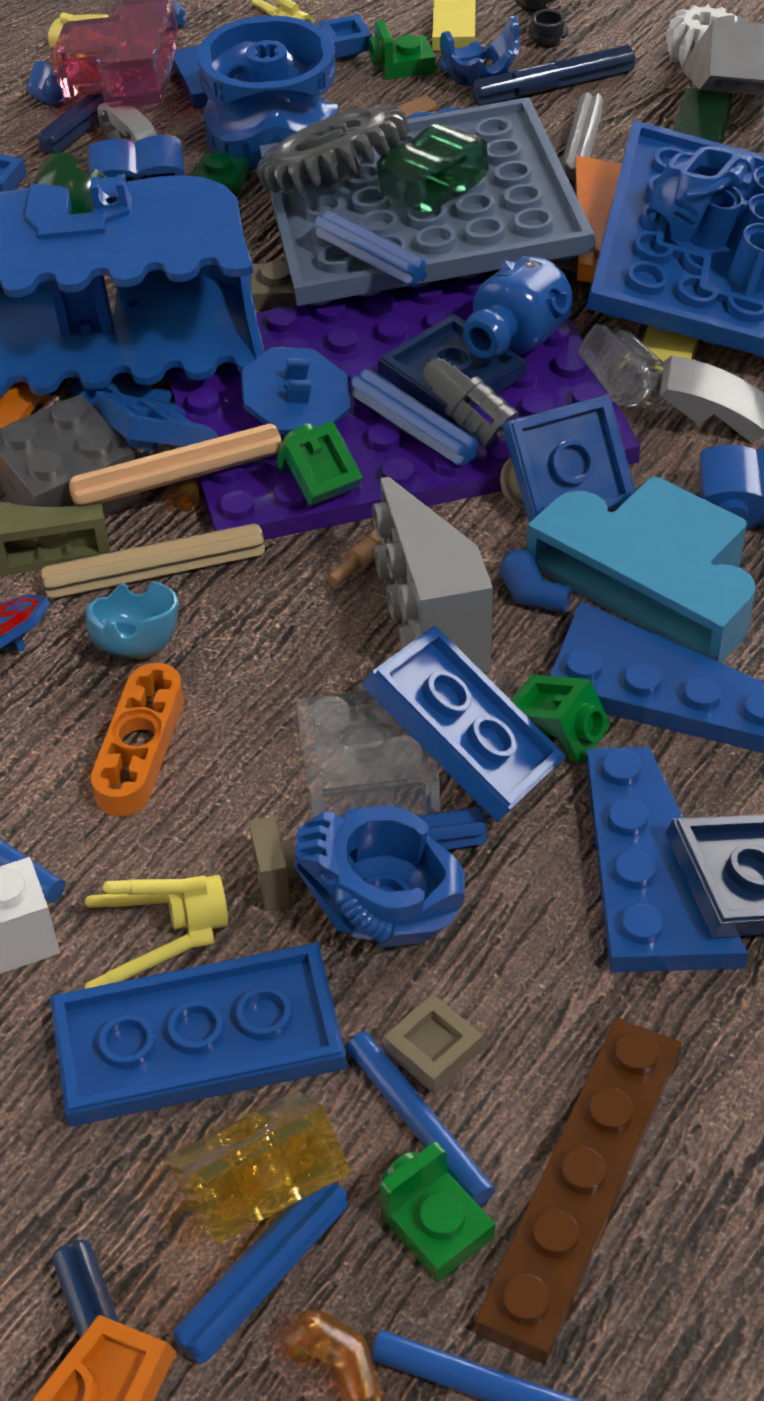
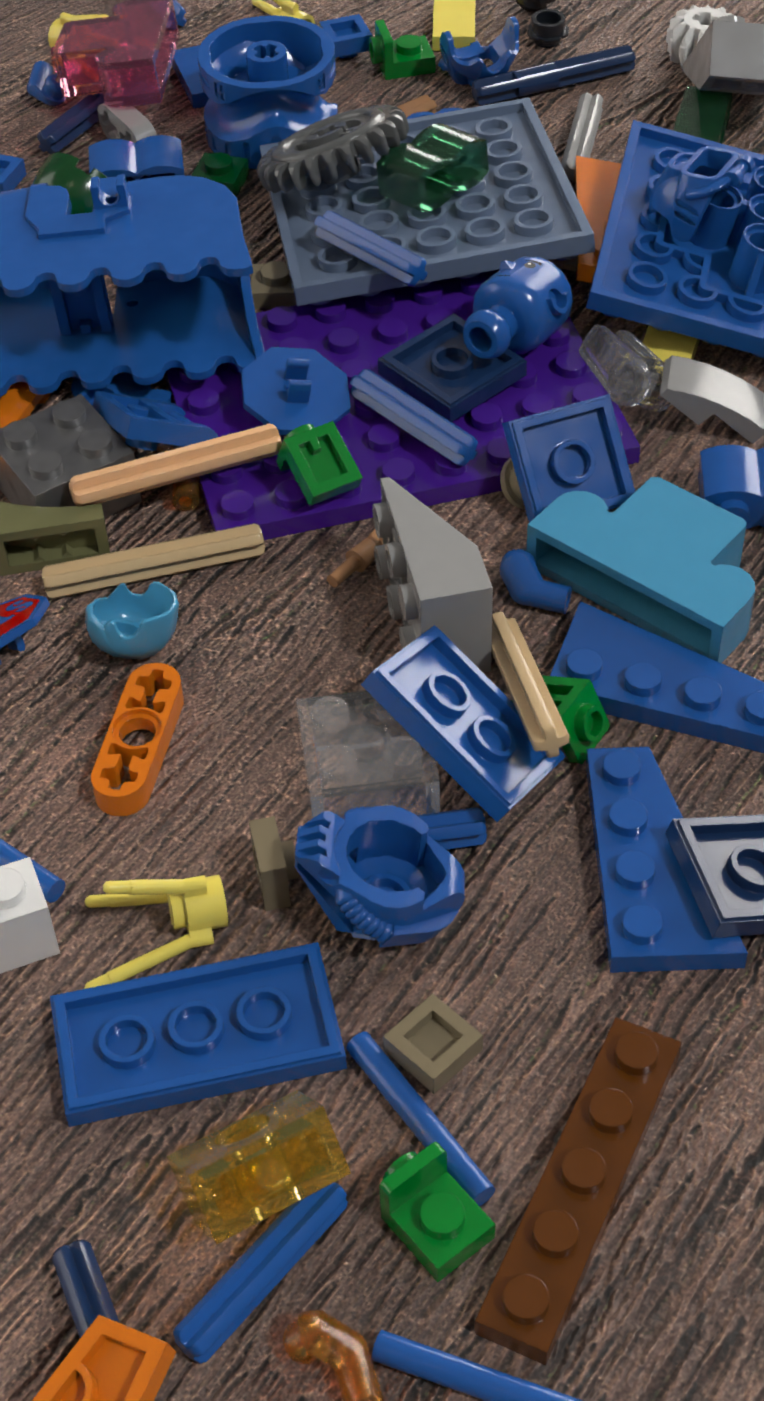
dark grey hinge [422,357,519,450] -> none
none -> tan axle [491,612,570,758]

